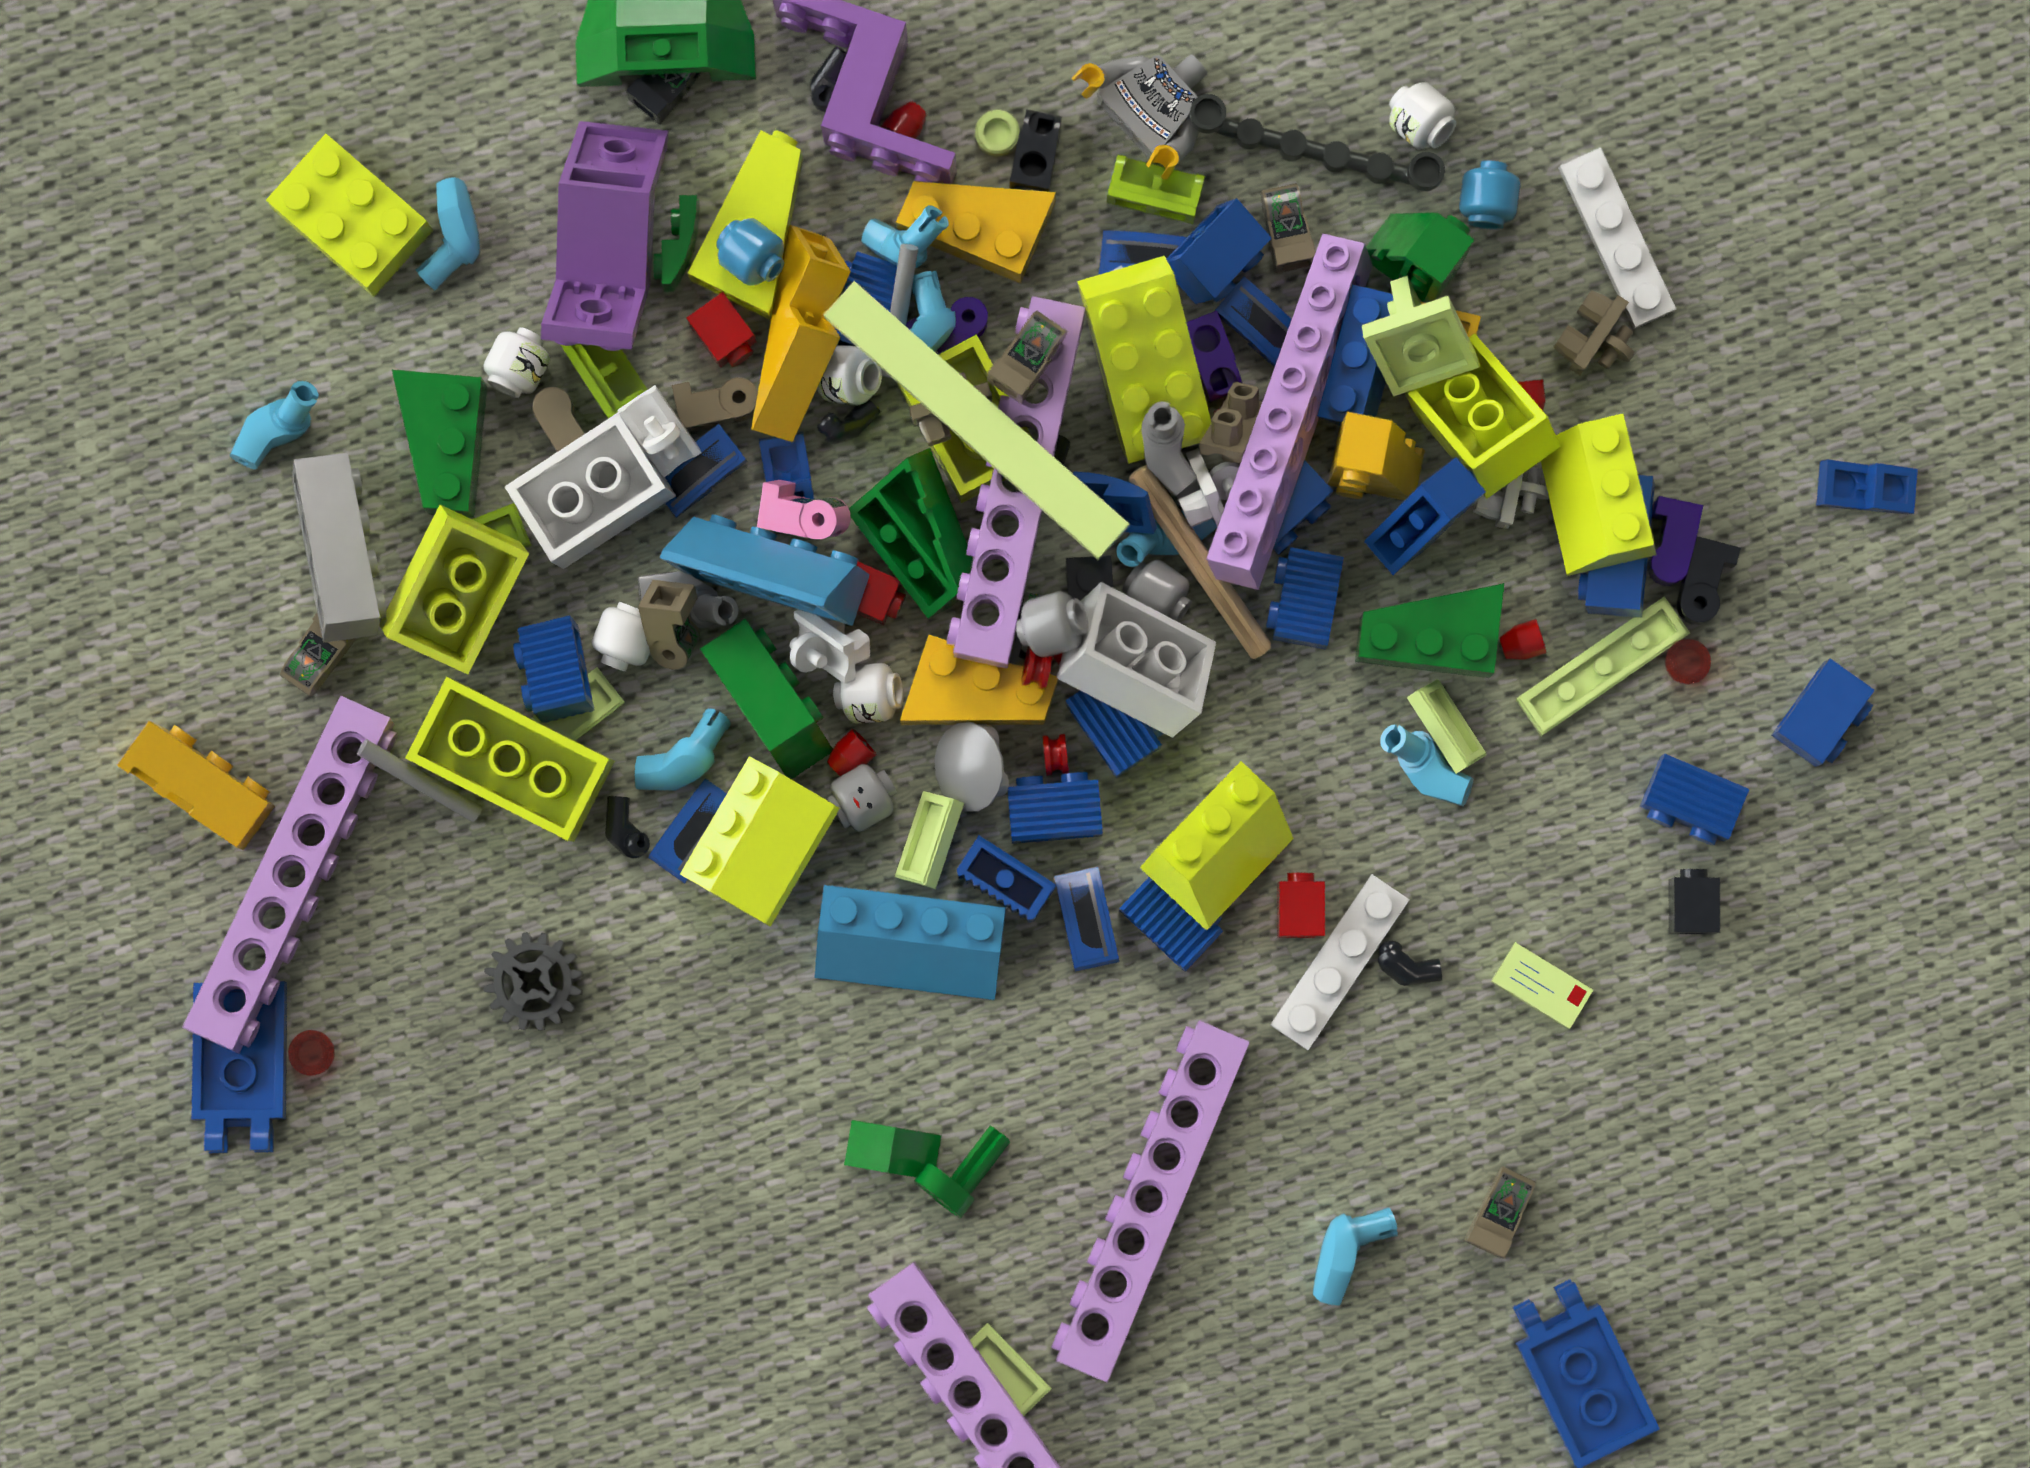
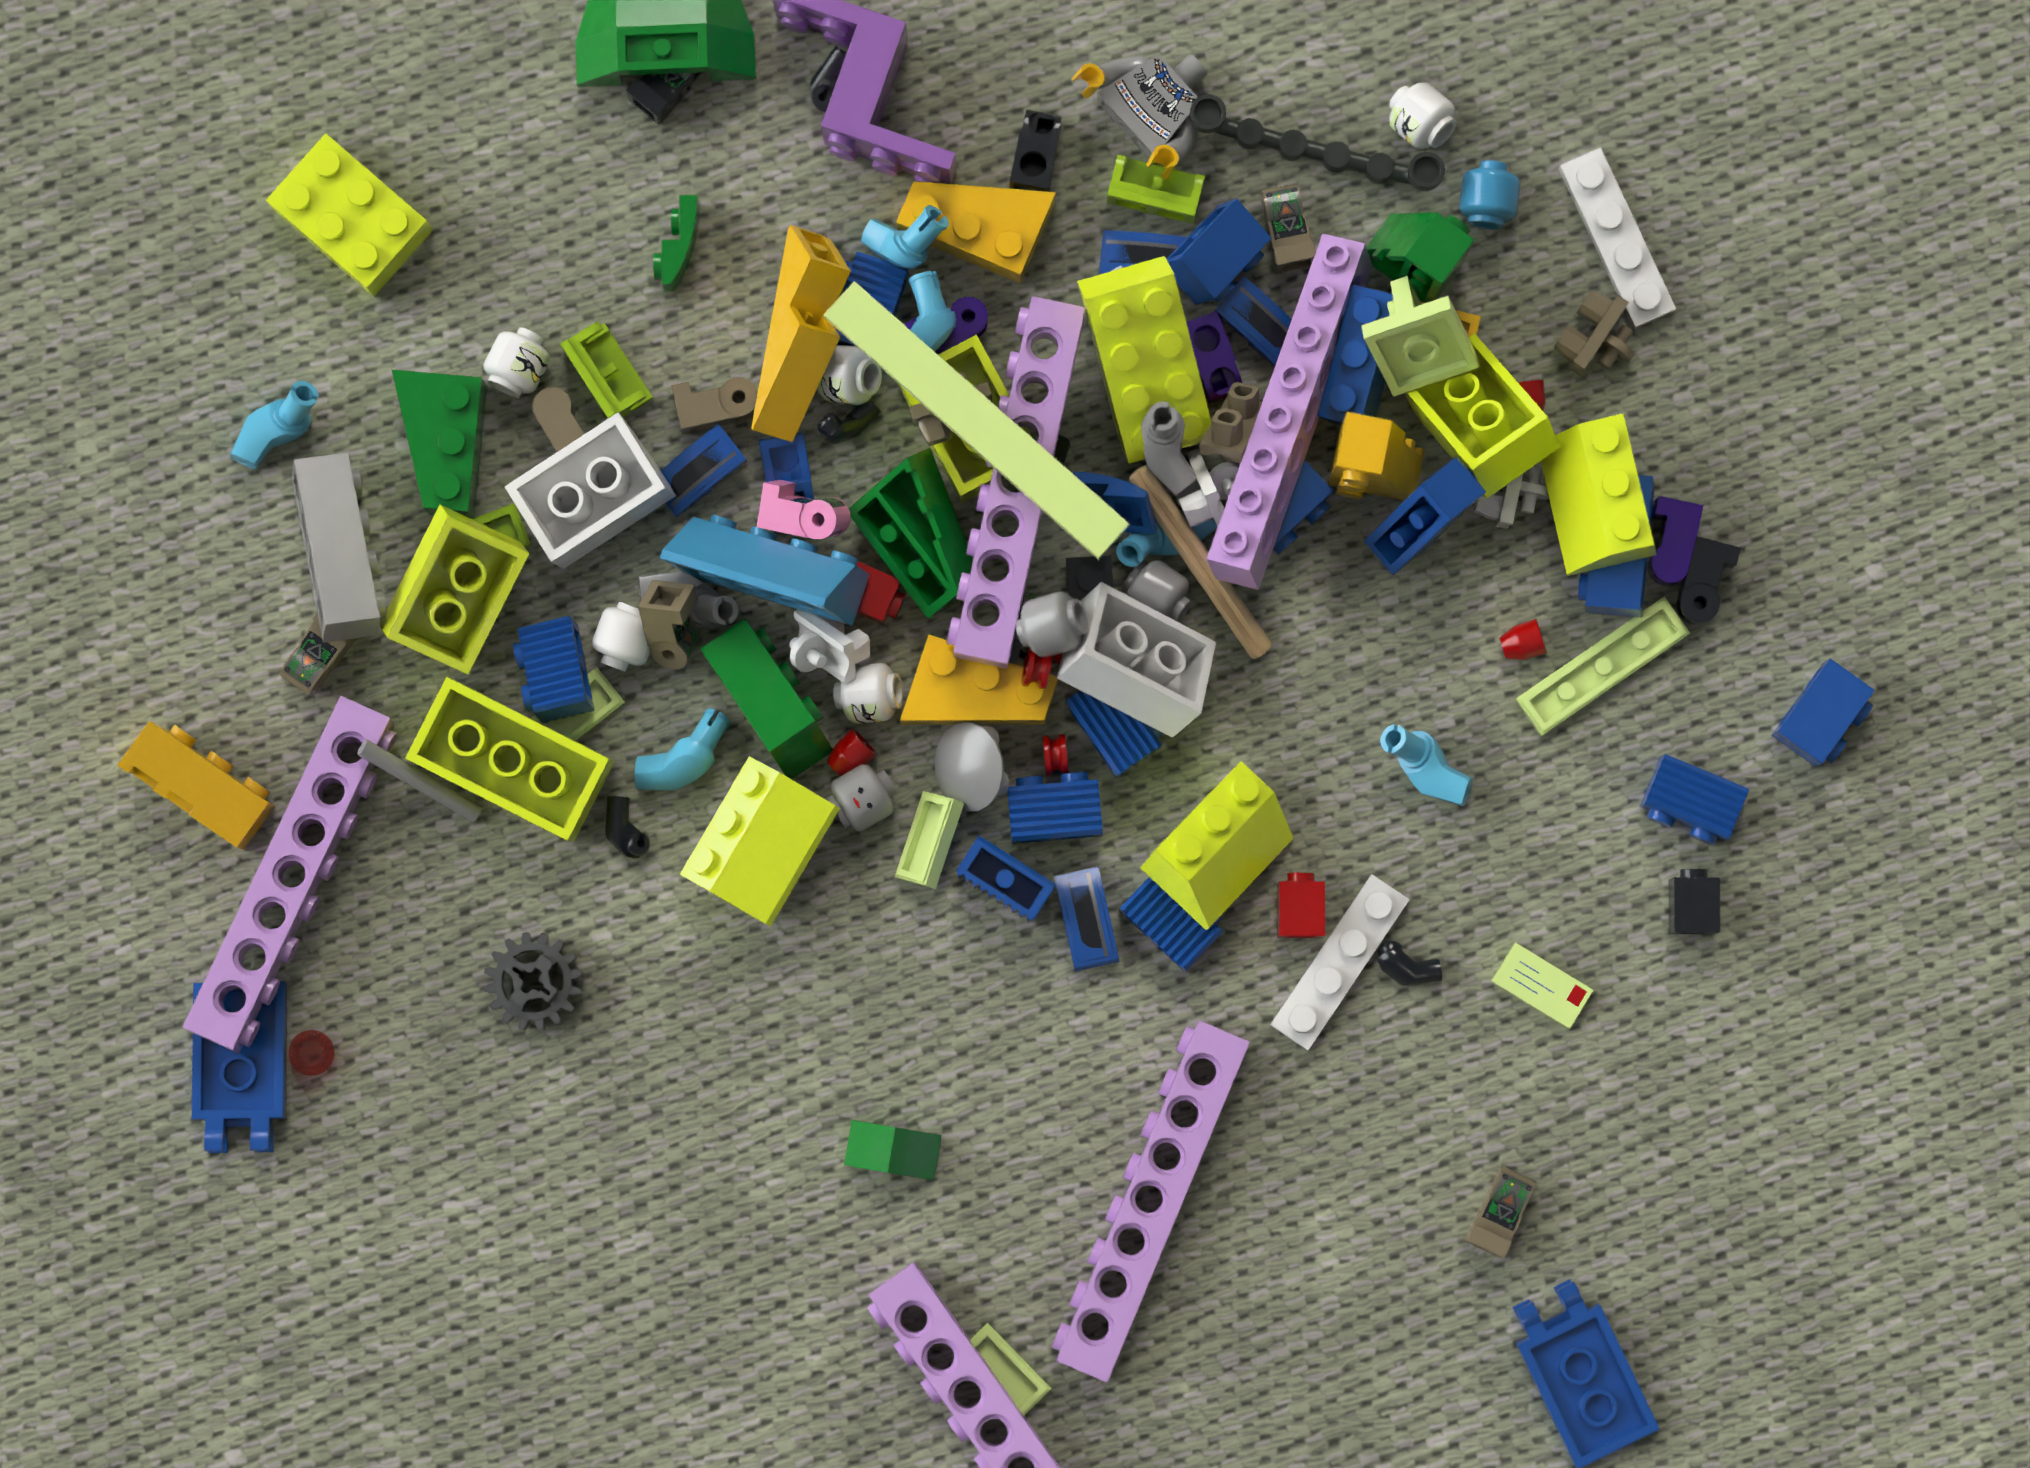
medium azure arm [415,177,480,290] -> none
medium lavender bracket [541,121,668,351] -> none
white hips [618,385,701,478] -> none
blue slope [648,778,727,884] -> none
red brick [686,292,757,368] -> none
neon yellow slope [688,130,803,320] -> none
dark azure head [716,218,784,286] -> none
dark azure slope [814,885,1006,1000] -> none
red hose [881,101,927,139] -> none
light grey bar [881,244,918,378] -> none
green piece [914,1126,1010,1219] -> none
yellowish green tile [975,110,1020,156] -> none
leg [987,310,1068,405] -> none
blue brick [1266,547,1344,650] -> none
medium azure arm [1313,1207,1398,1305] -> none
green wedge [1355,583,1505,678] -> none
yellowish green tile [1407,679,1486,774] -> none
clear red plate [1665,639,1711,685] -> none
blue slope [1816,459,1918,514] -> none

